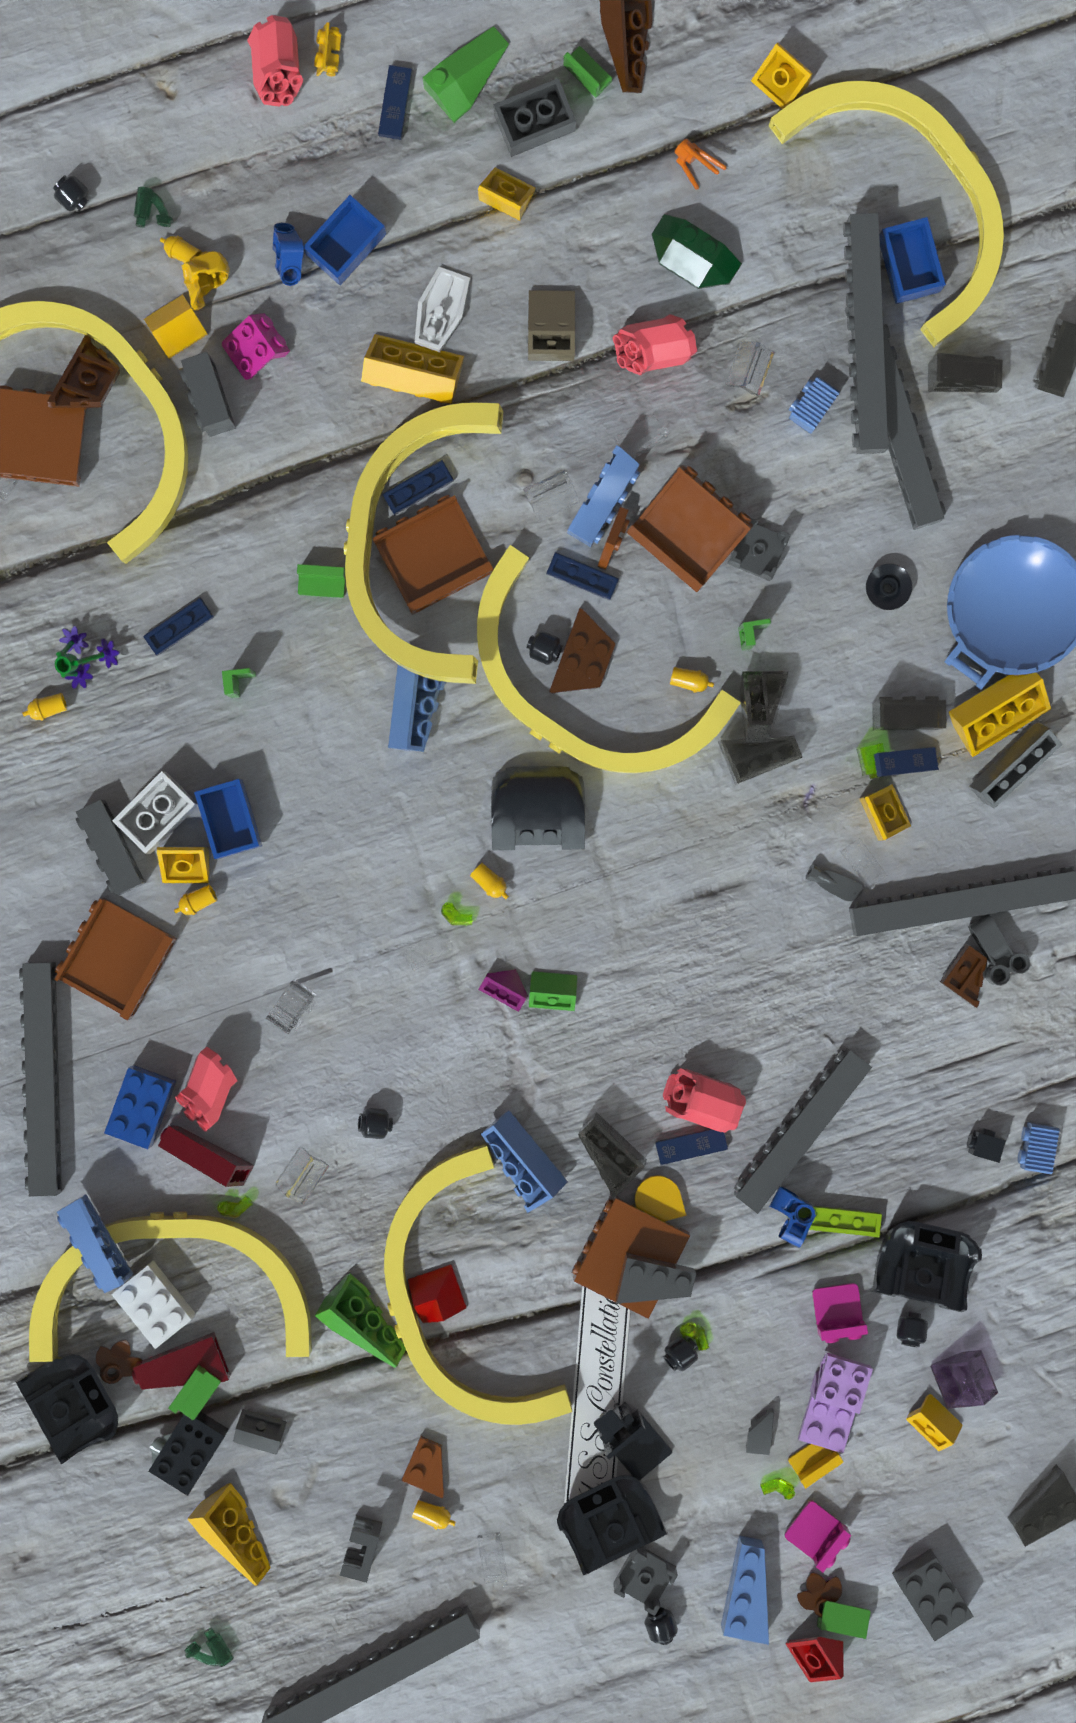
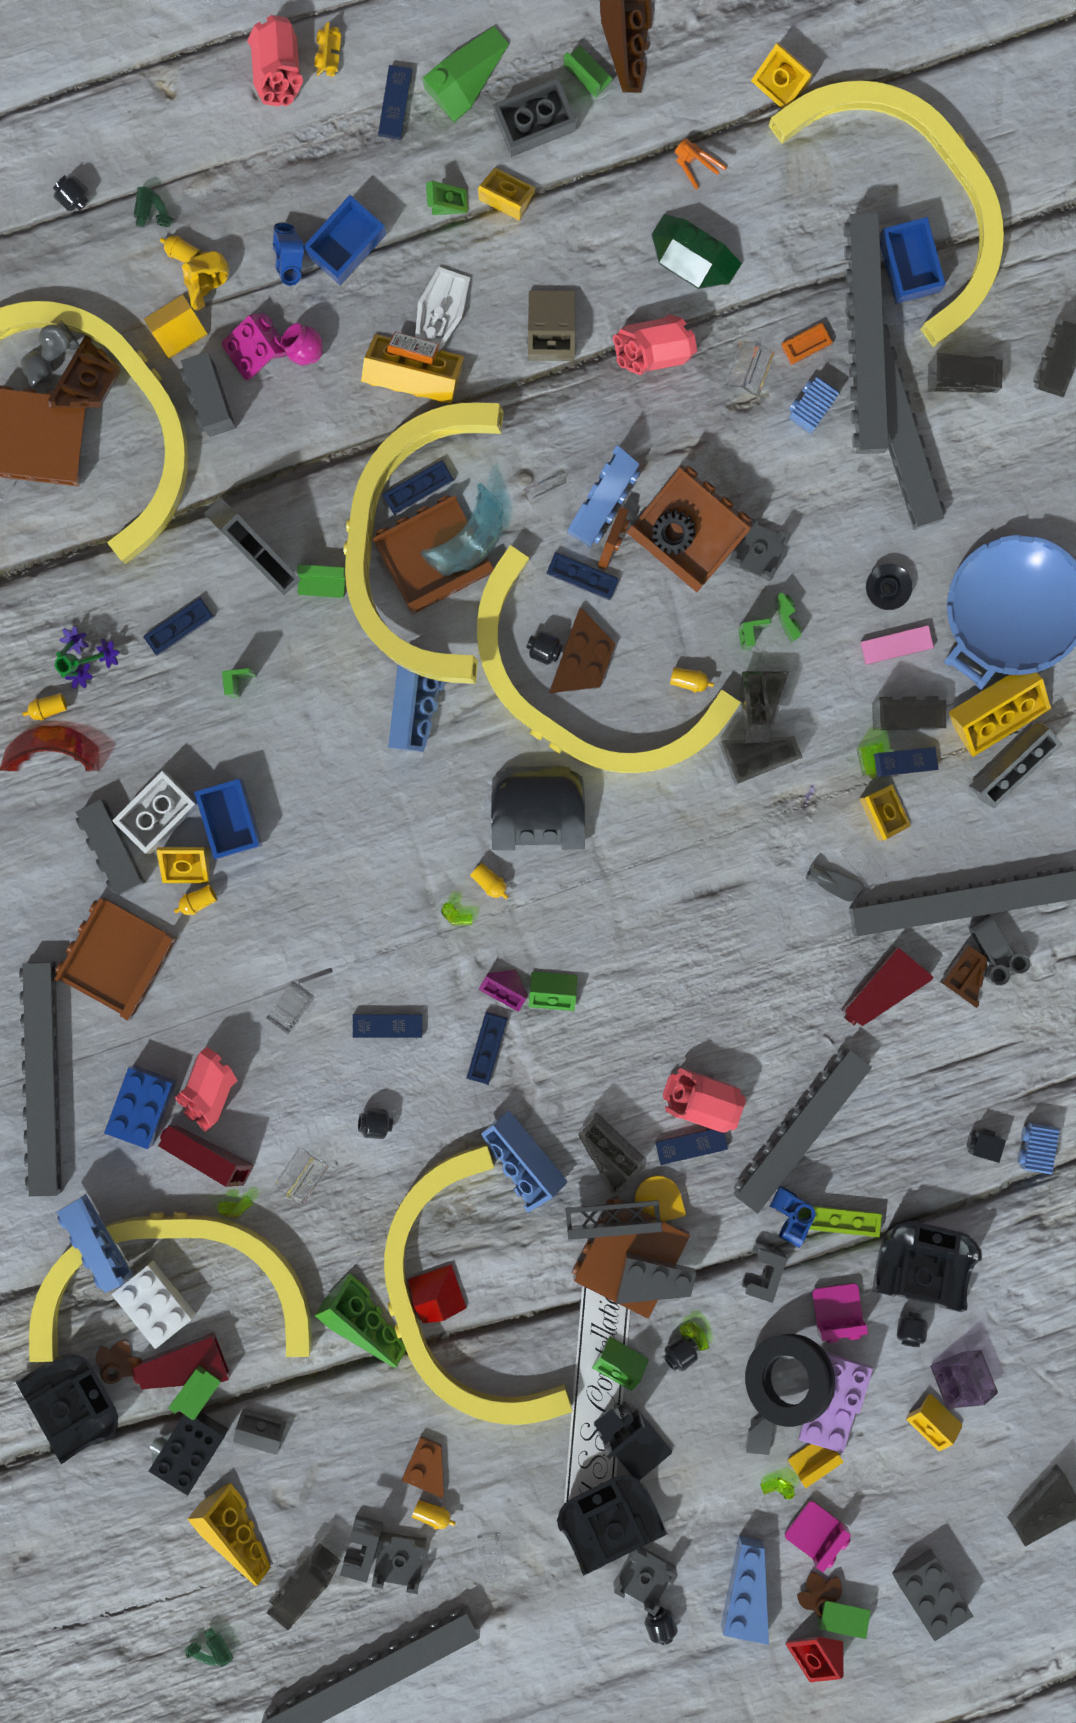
none -> clear red windscreen [0,726,99,772]
none -> dark grey animal [21,320,80,386]
none -> dark grey brick [204,498,301,595]
none -> clear smoke wedge [266,1543,341,1630]
none -> dark pink piece [280,323,323,366]
none -> dark blue tile [353,1014,422,1038]
none -> dark grey panel [372,1532,427,1594]
none -> tile [387,331,439,365]
none -> clear light blue windscreen [420,482,503,576]
none -> bright green slope [426,181,468,215]
none -> dark blue tile [466,1012,508,1085]
none -> dark grey fence [565,1200,662,1240]
none -> bright green panel [592,1337,649,1391]
none -> black tyre [652,508,696,554]
none -> dark grey panel [741,1241,787,1303]
none -> black tyre [745,1334,835,1427]
none -> bright green slope [776,592,802,643]
none -> orange tile [781,322,833,366]
none -> dark red slope [841,946,934,1027]
none -> bright pink tile [860,625,934,665]

